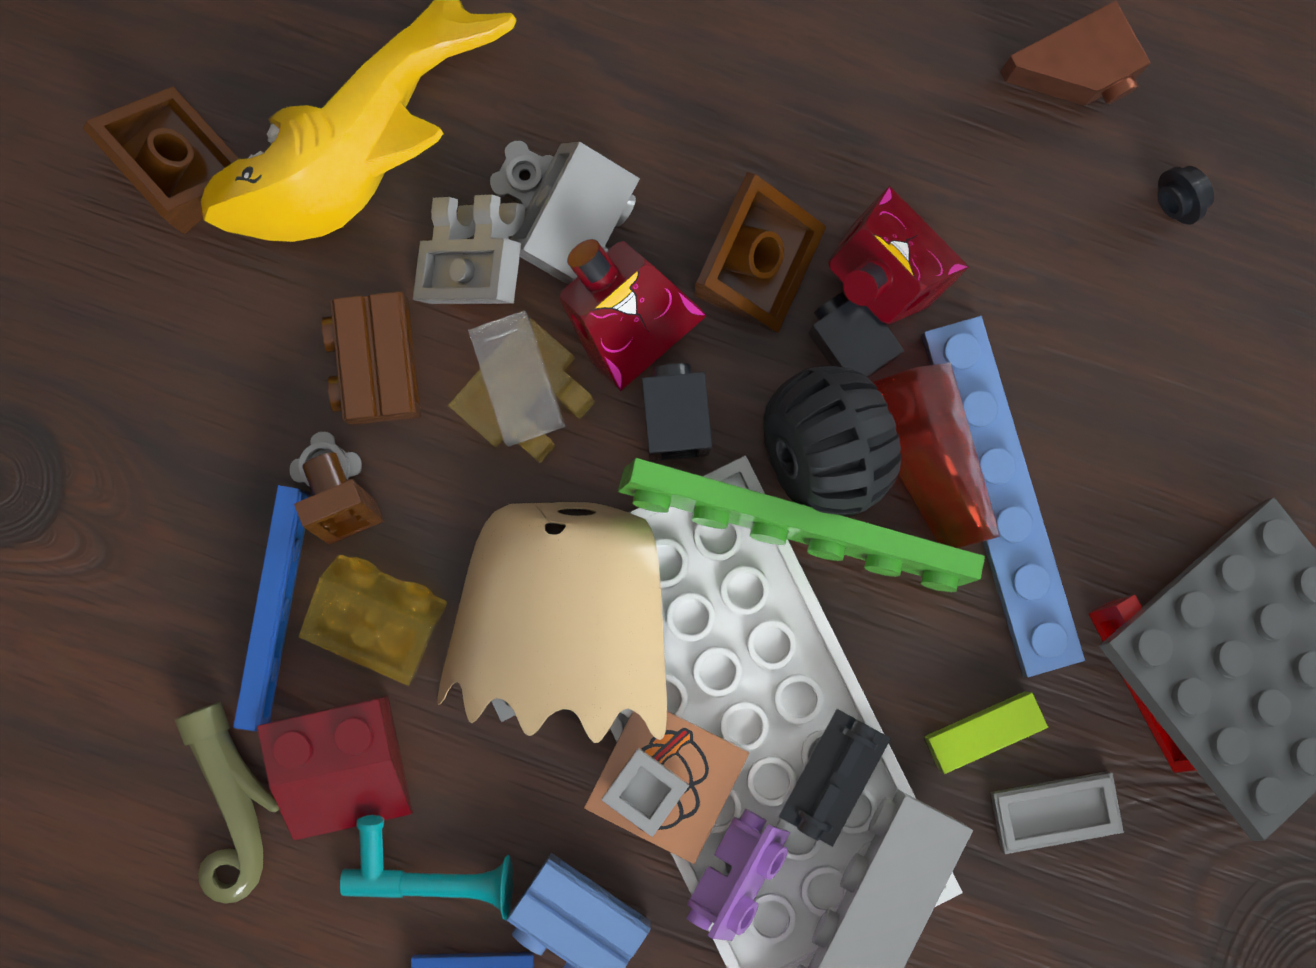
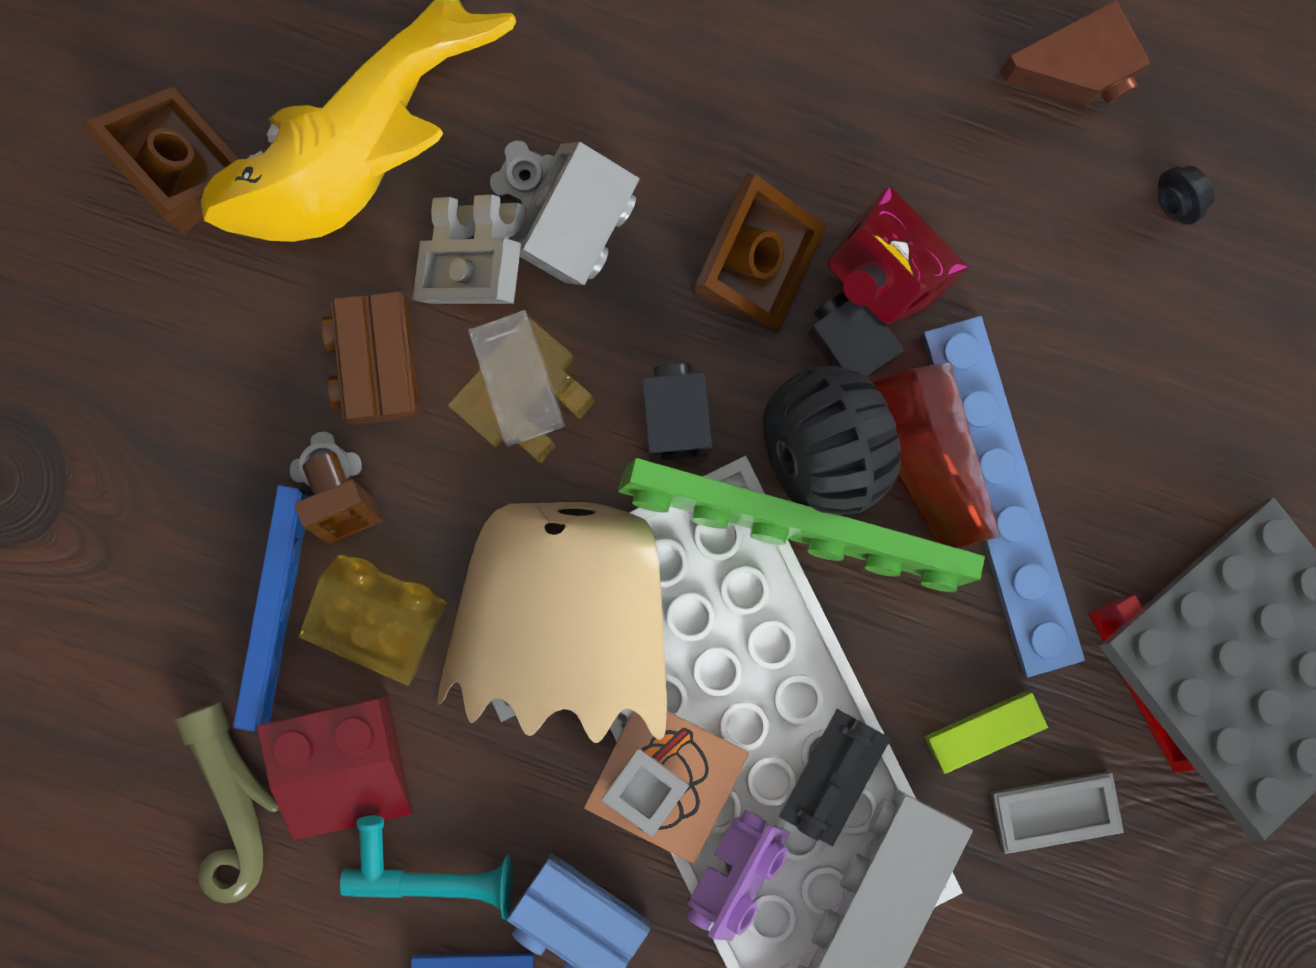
dark red torso [559,239,706,391] -> none

